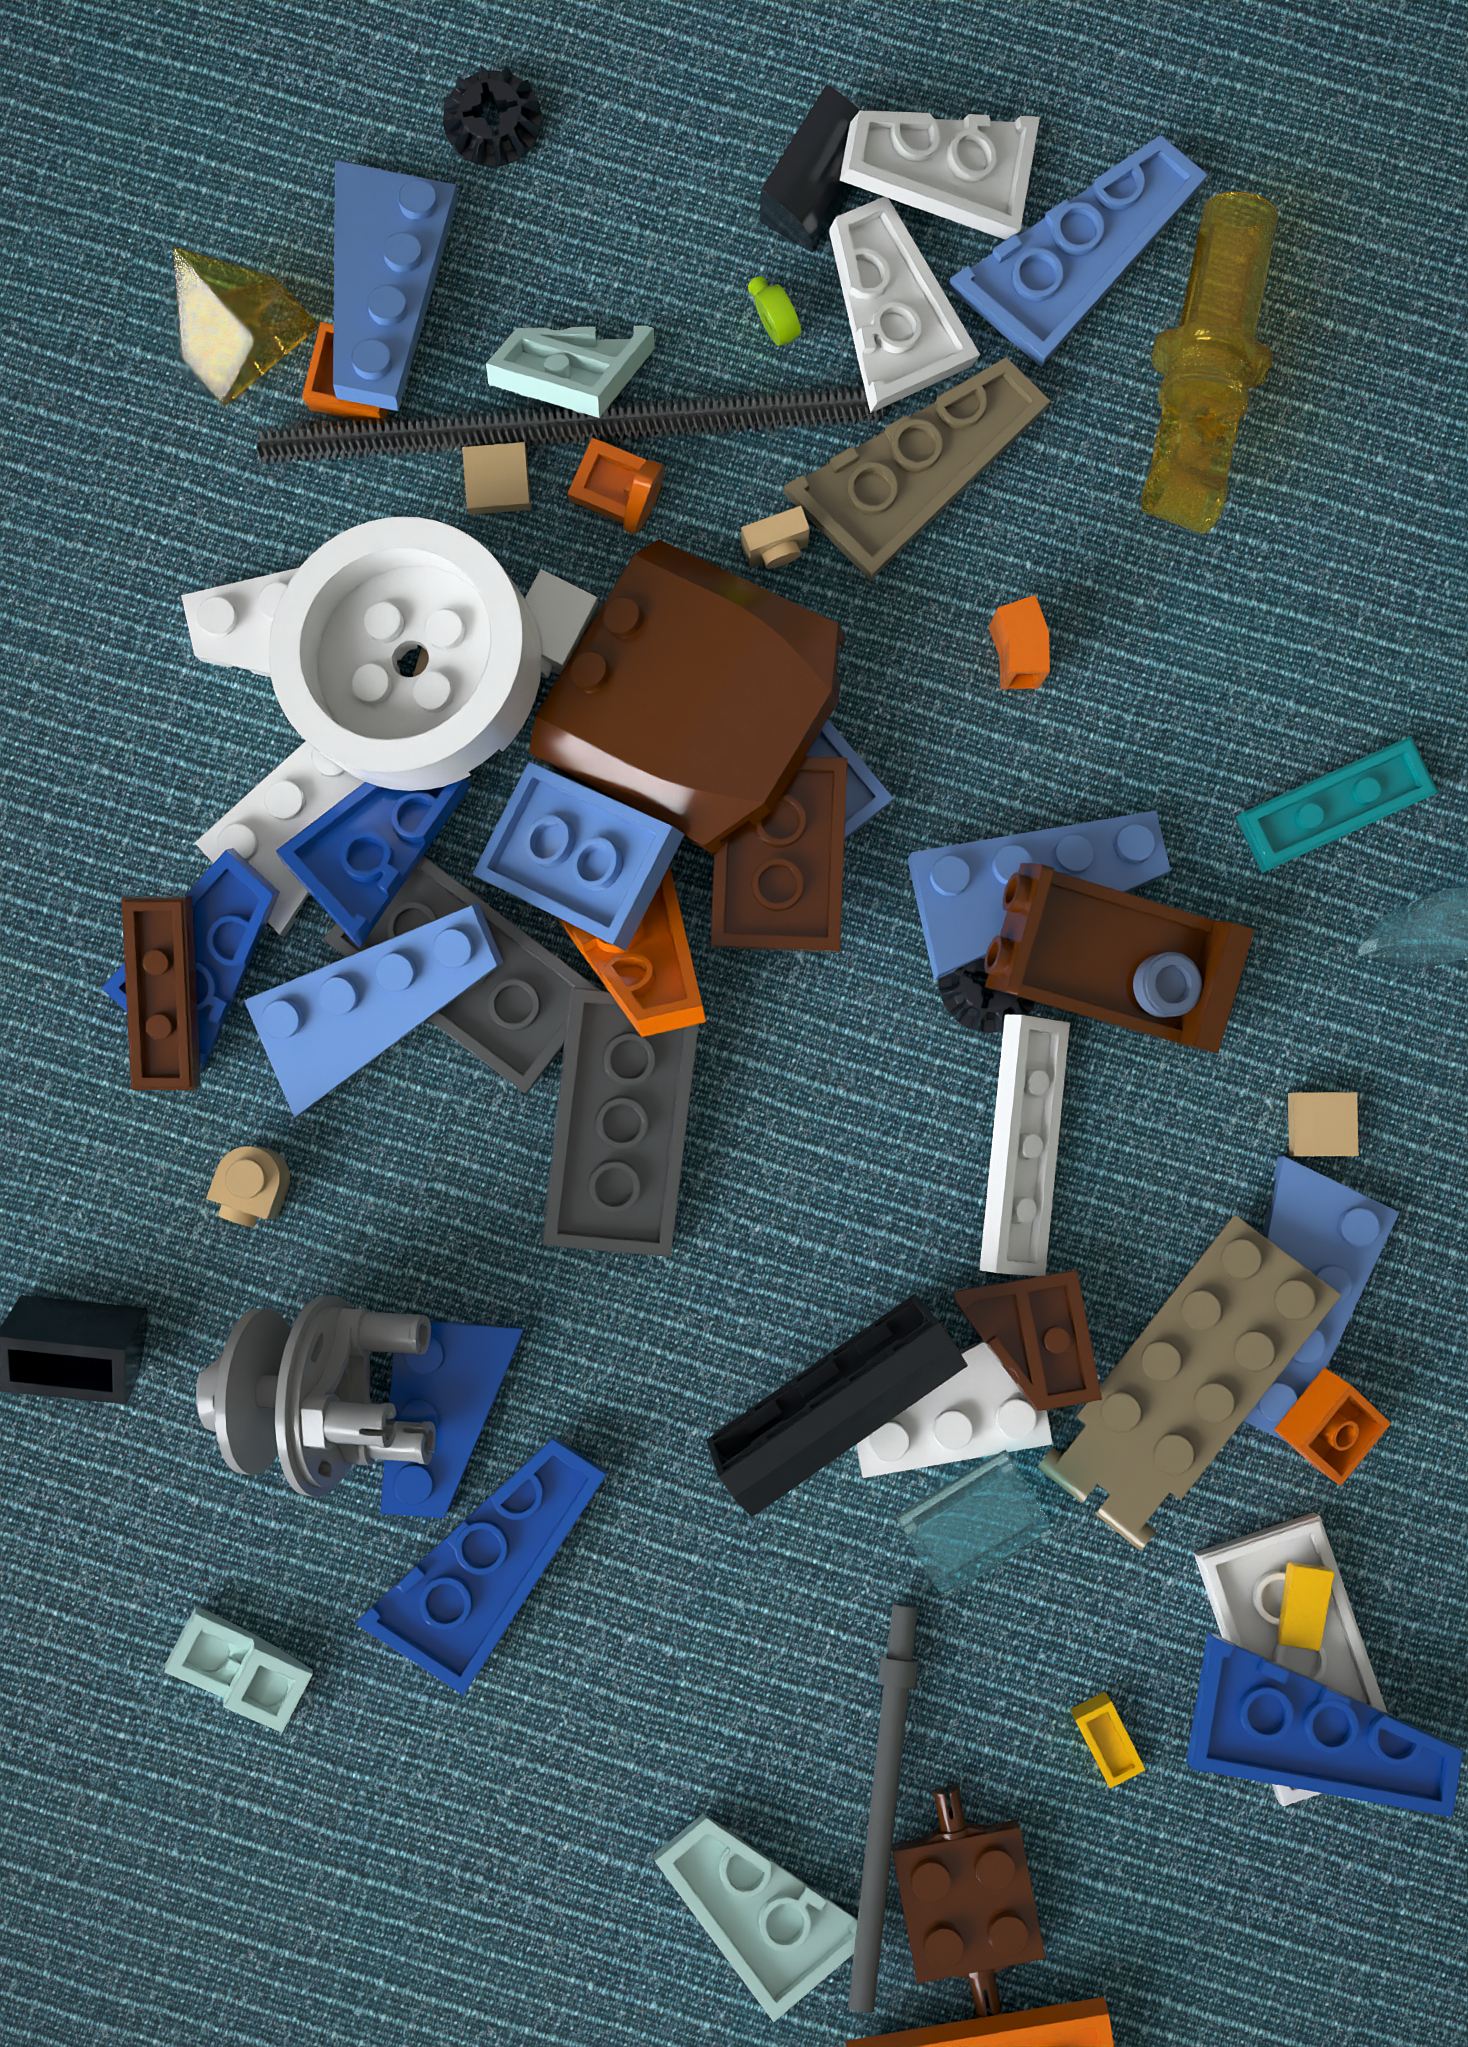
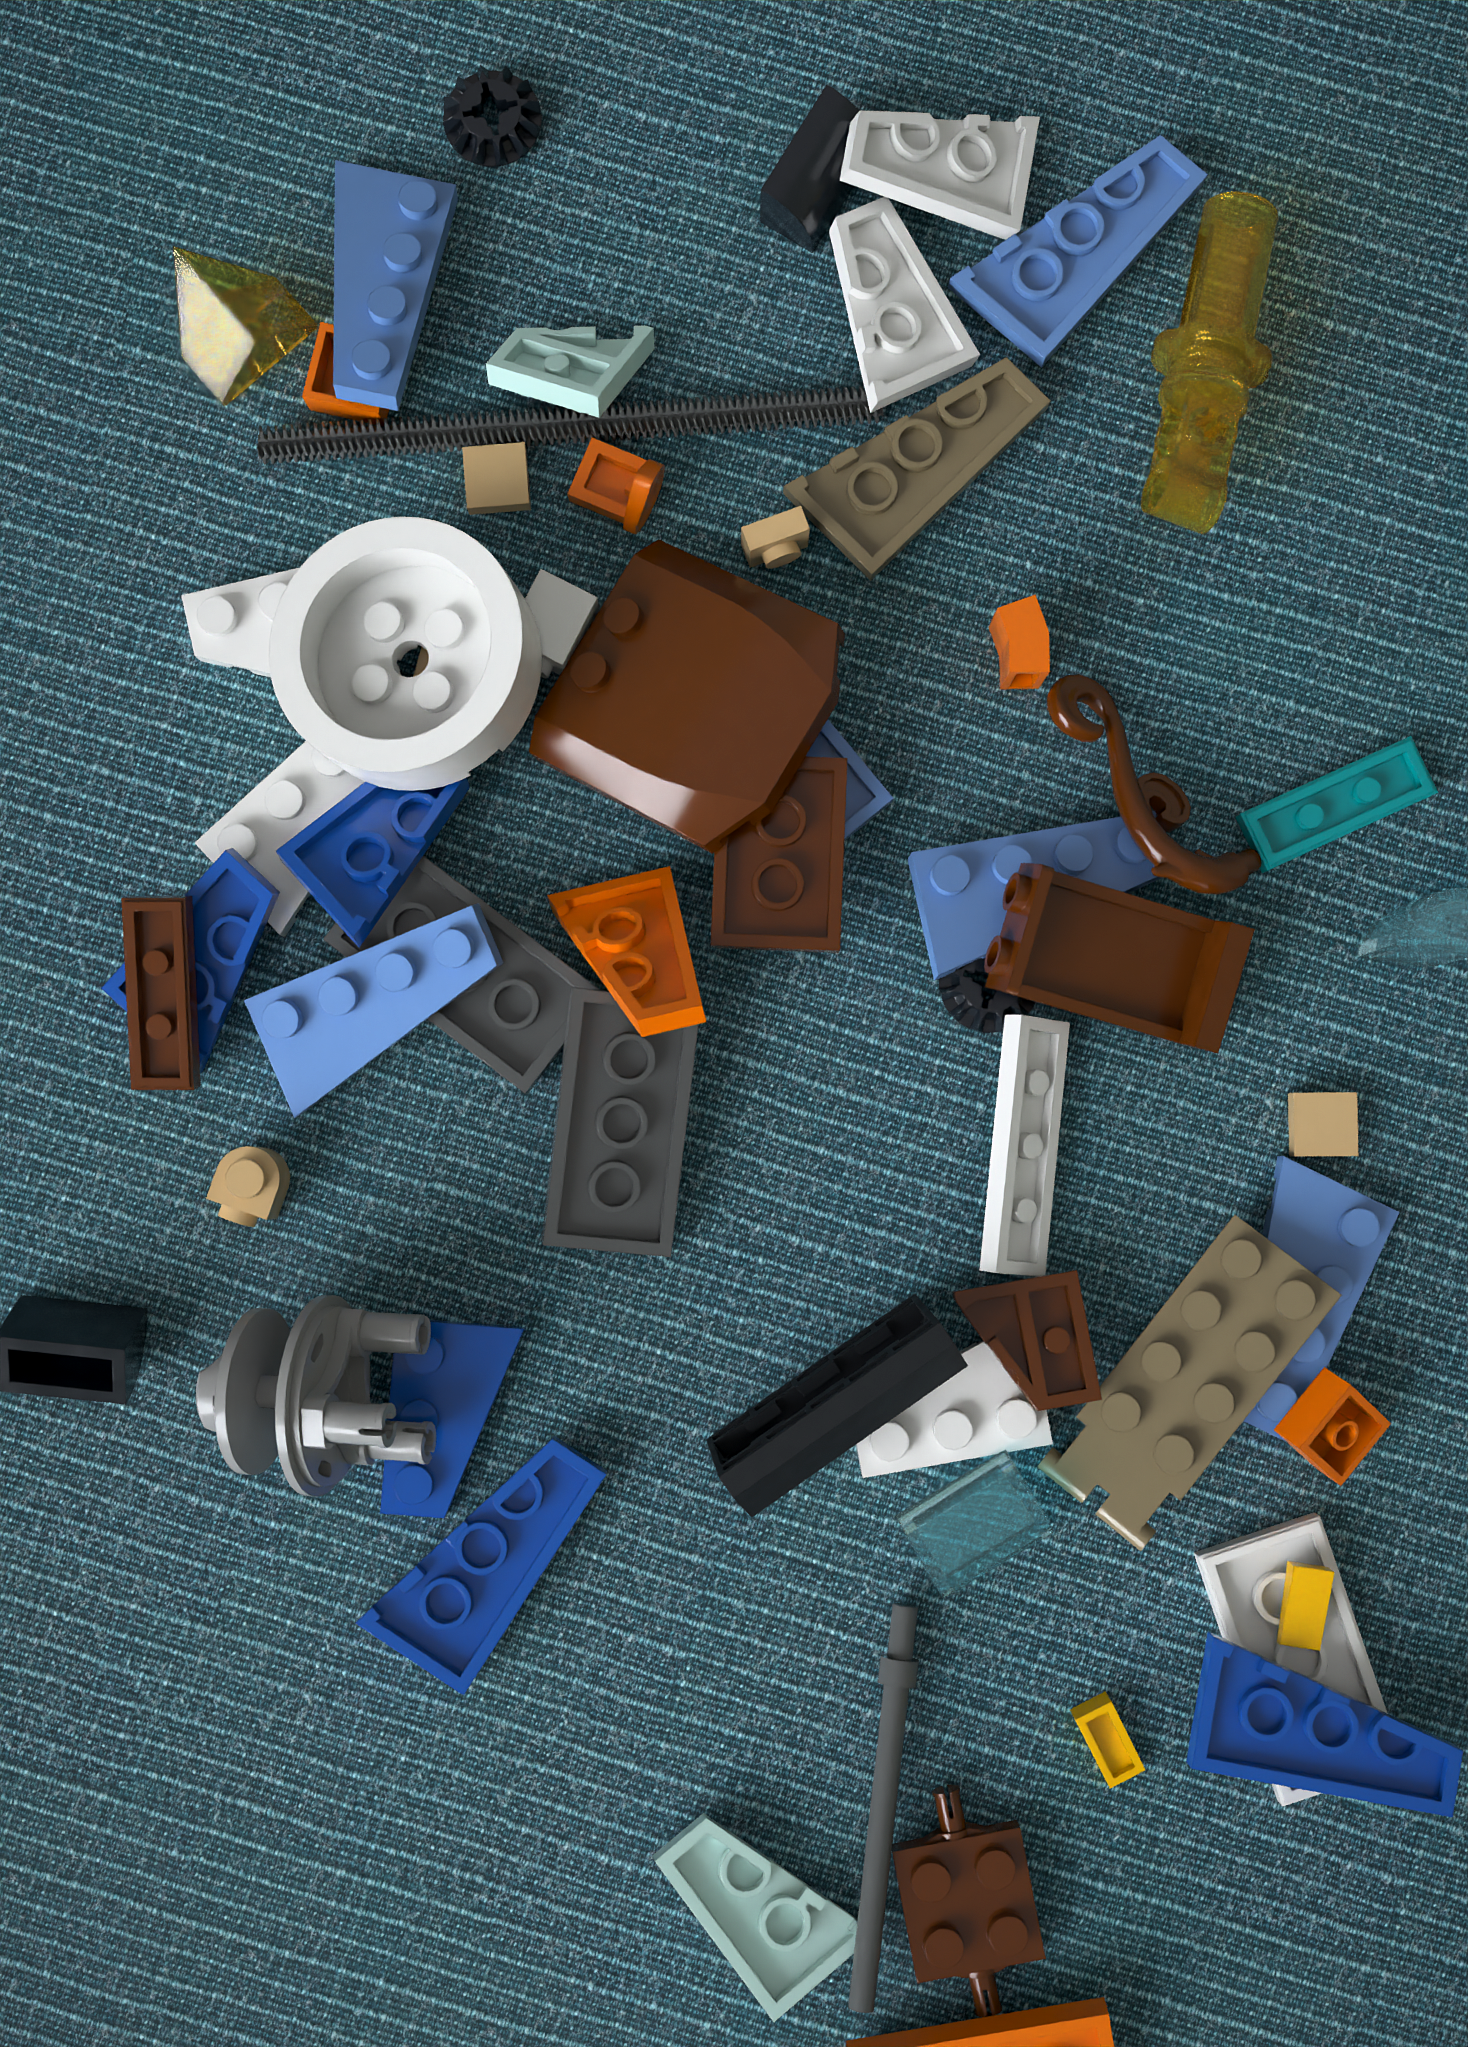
light aqua slope [165,1606,313,1733] -> none
medium blue plate [472,762,685,951] -> none
lime piece [748,276,801,346] -> none
sand blue tile [1133,952,1202,1017] -> none
none -> reddish brown plant [1047,674,1262,895]

